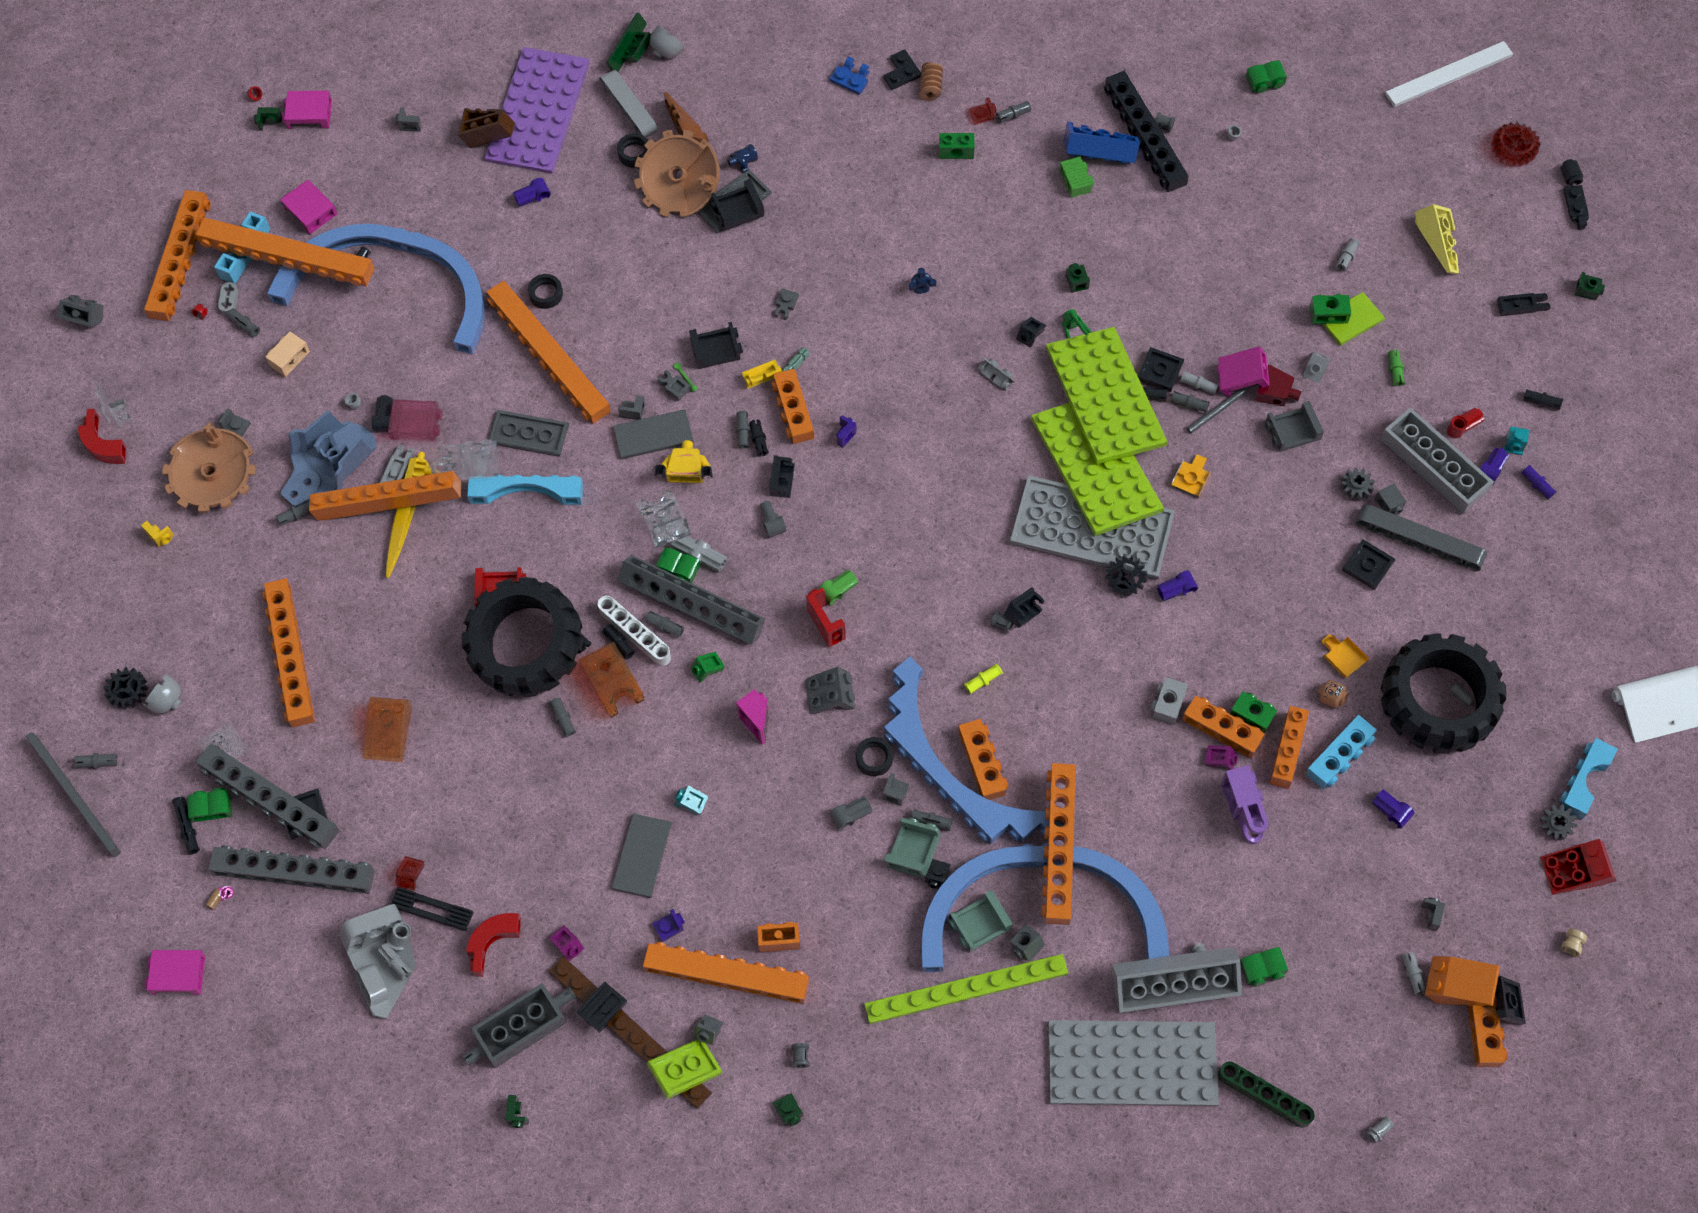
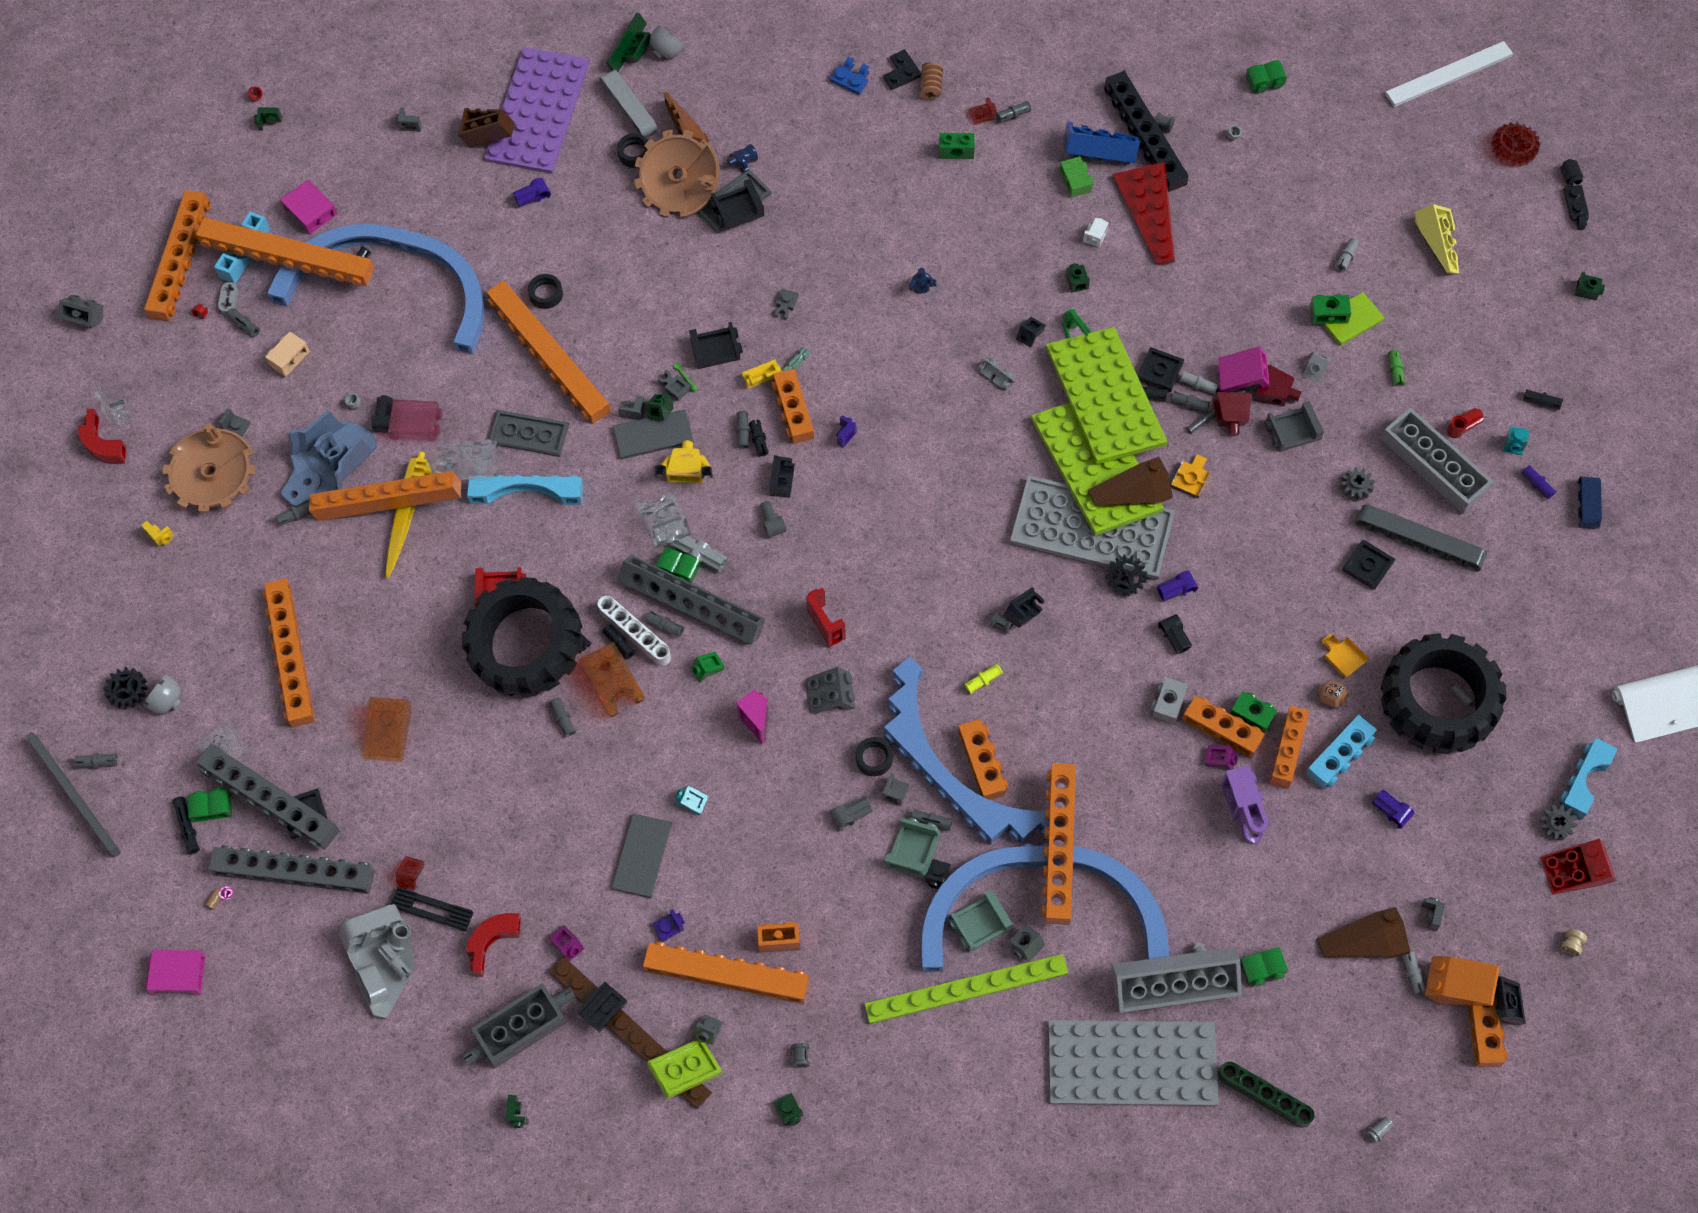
dark pink panel [282,90,332,129] -> none
light grey hinge [380,445,415,483] -> none
bright green piece [818,570,858,605] -> none
dark grey brick [1375,484,1406,515] -> none
dark purple piece [1480,448,1509,485] -> none
black hinge [1497,293,1551,316] -> none
none -> dark green brick [645,393,674,421]
none -> white brick [1083,218,1109,248]
none -> reddish brown wedge [1088,457,1173,507]
none -> red wing [1113,162,1175,265]
none -> black piece [1158,614,1192,654]
none -> dark red torso [1212,392,1252,436]
none -> reddish brown wedge [1317,907,1410,958]
none -> dark blue beam [1578,476,1602,528]

